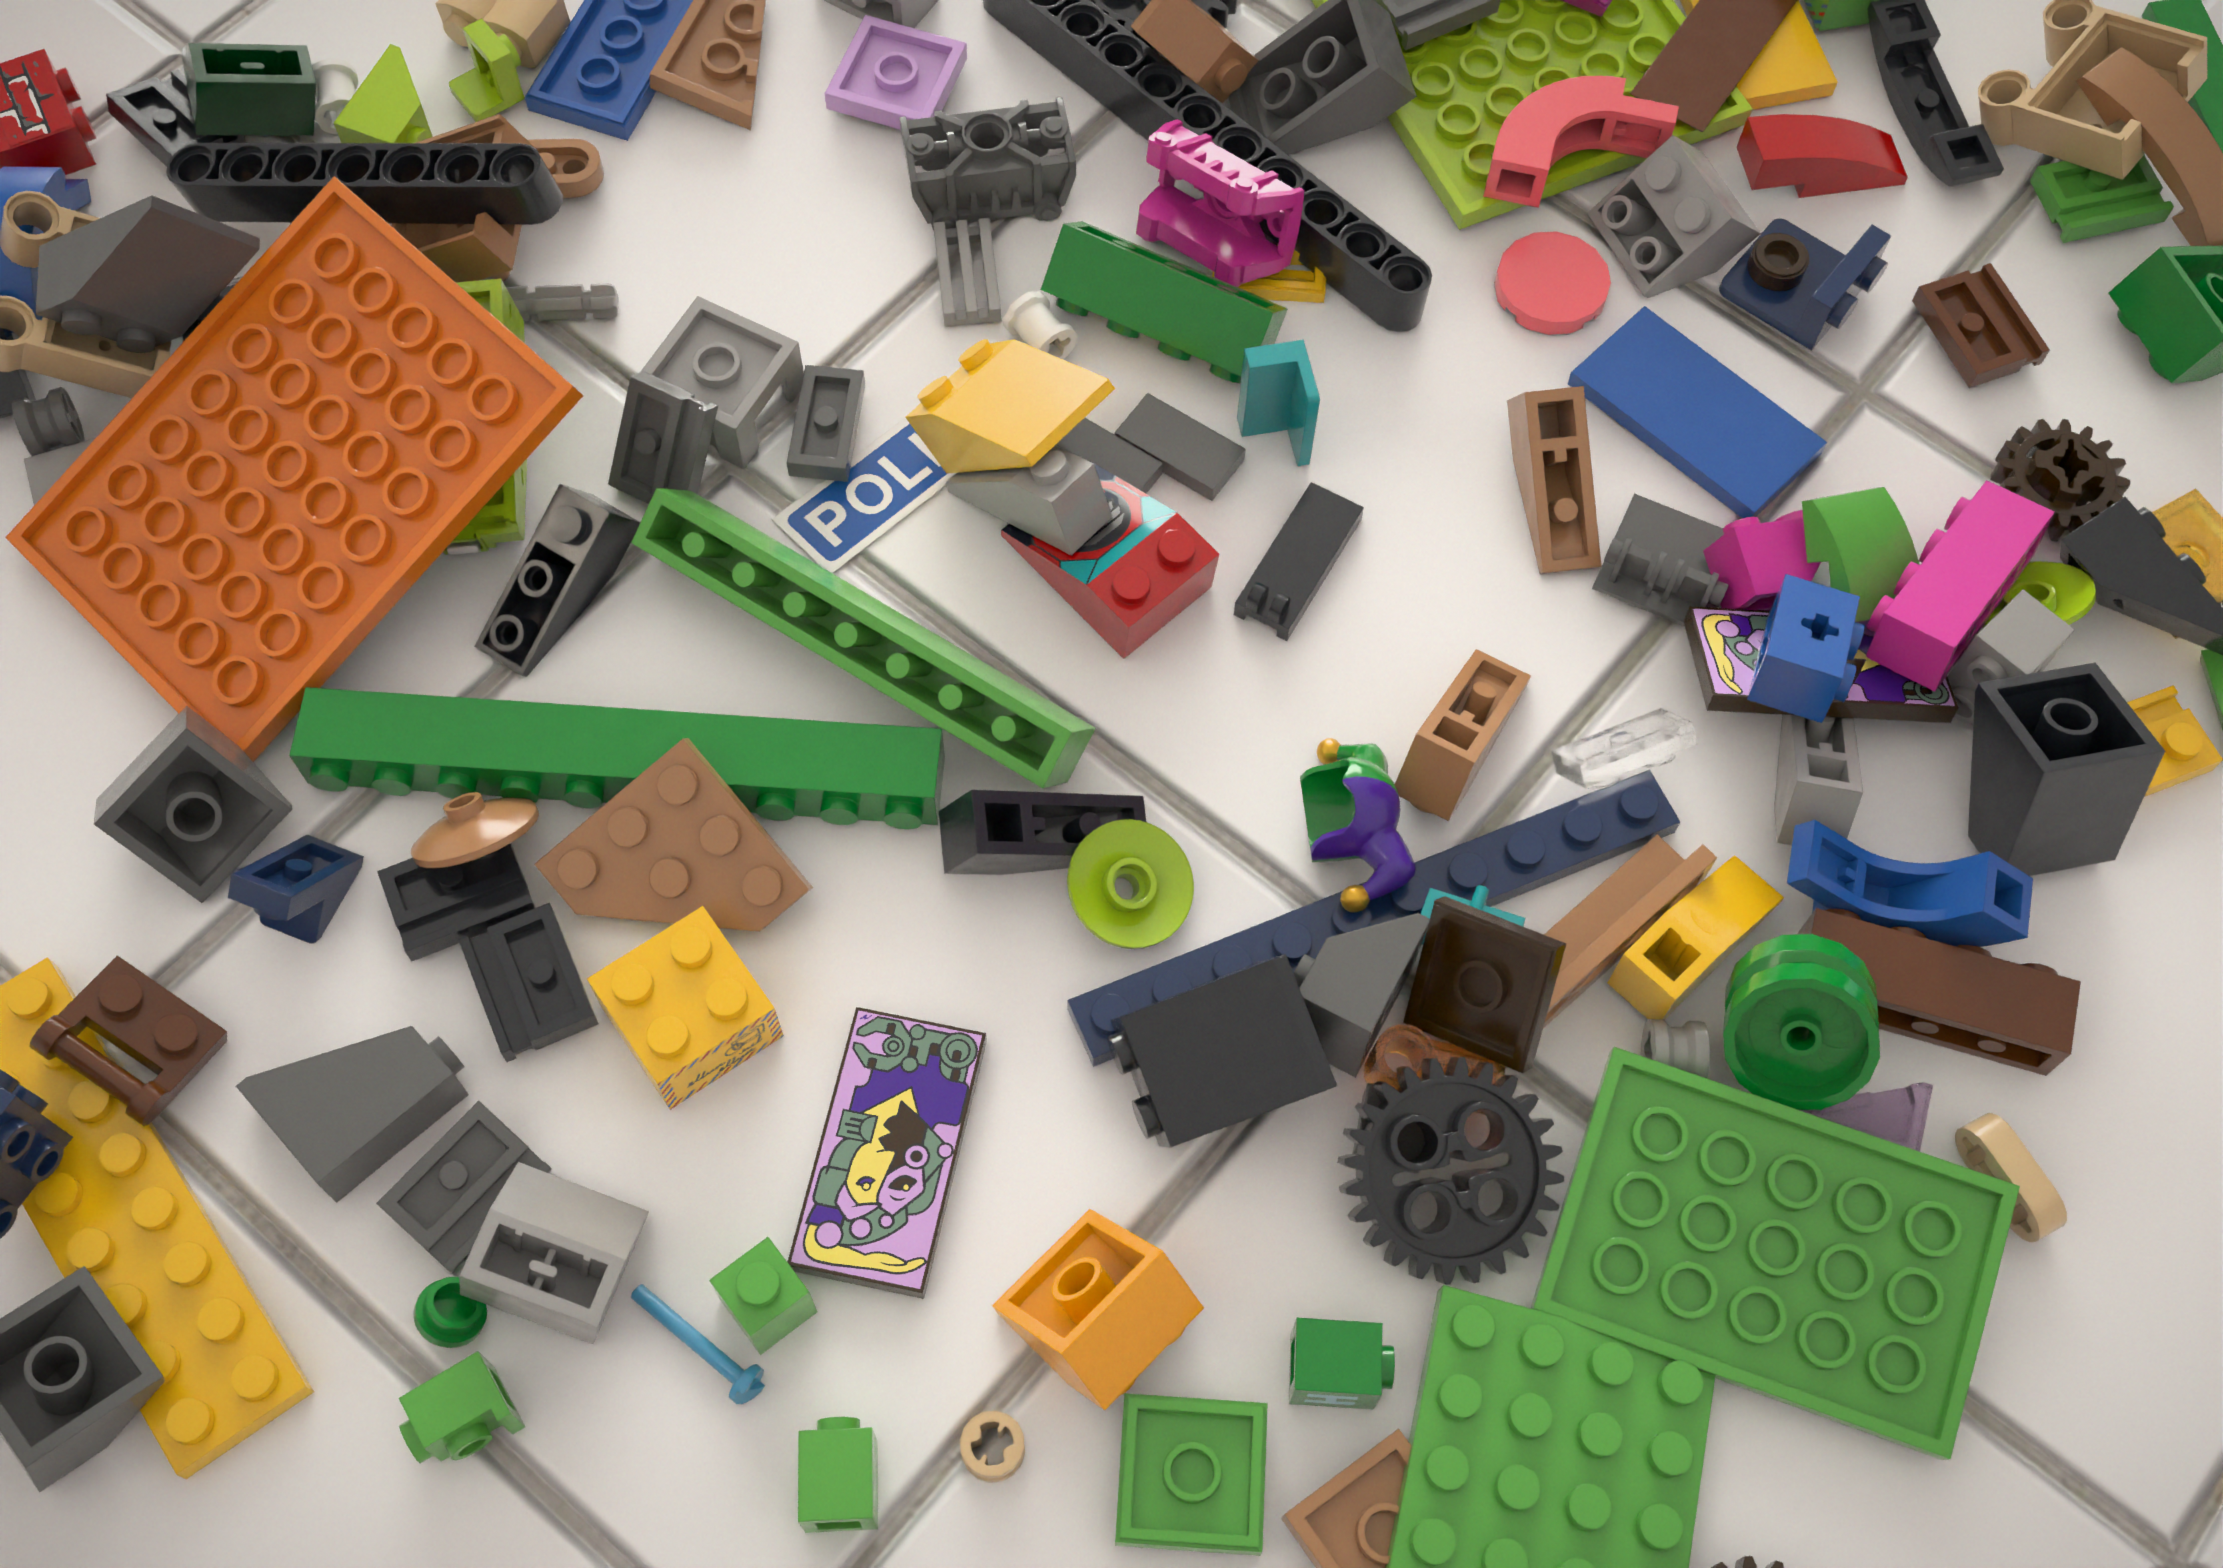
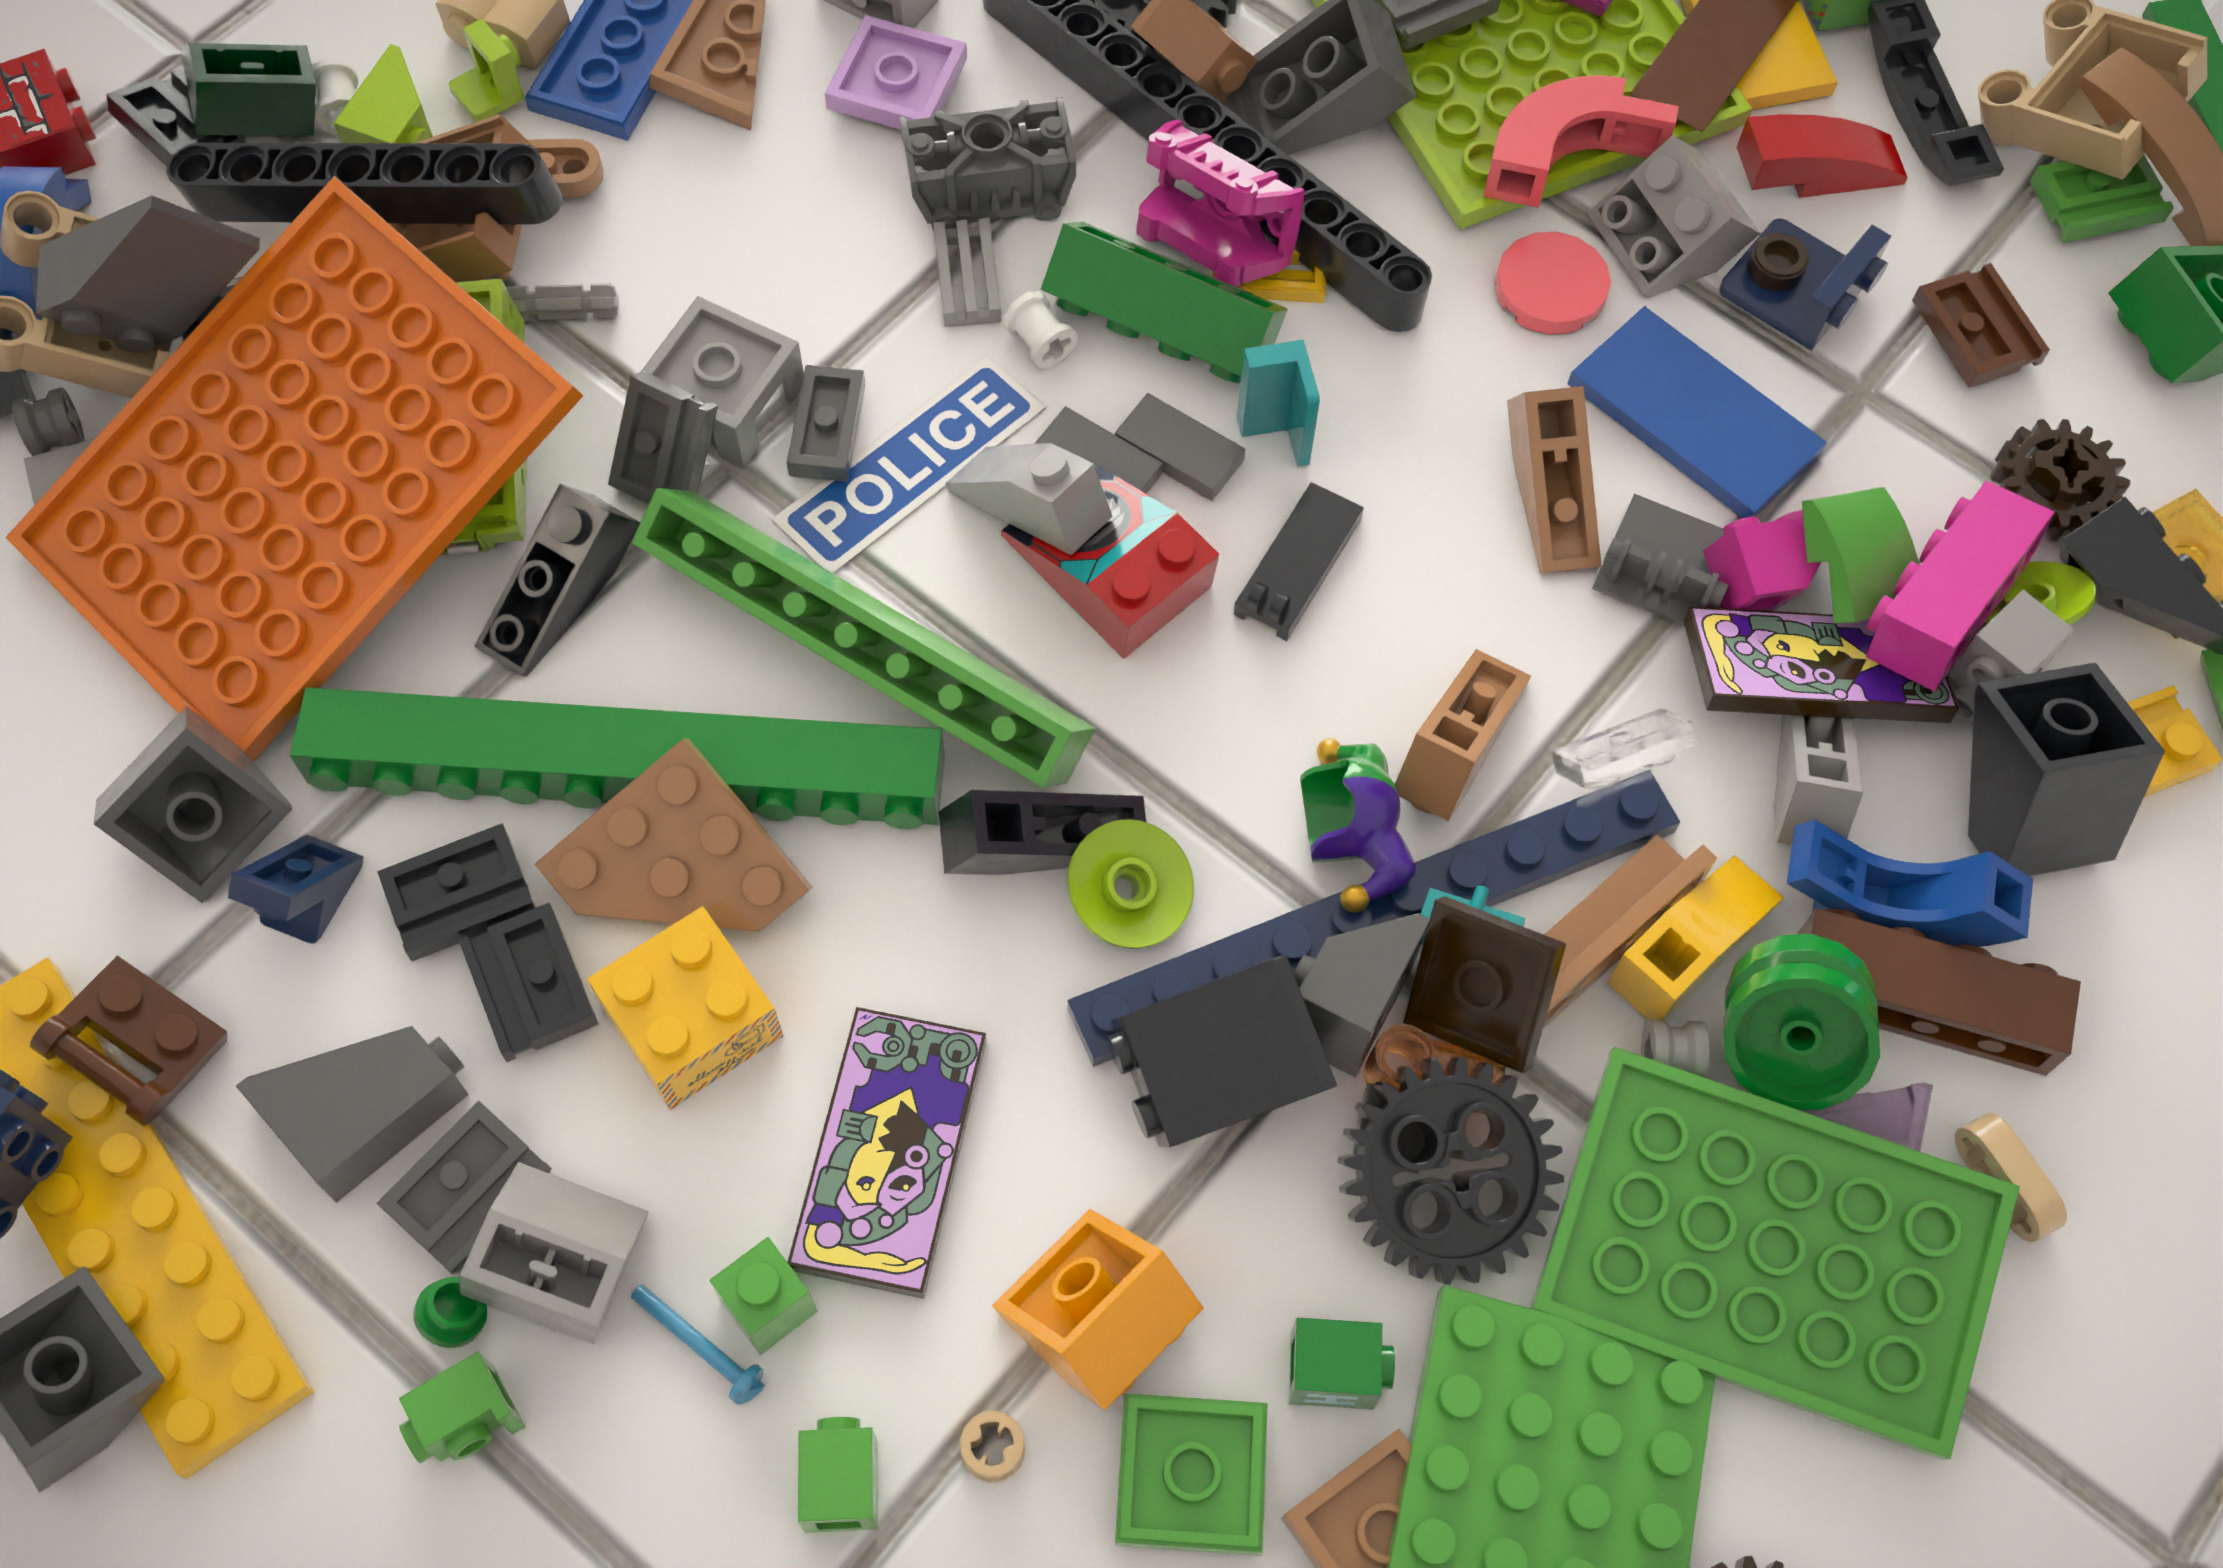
medium nougat dish [411,792,539,868] -> none
yellow slope [905,339,1115,474] -> none
blue brick [1747,574,1865,723] -> none

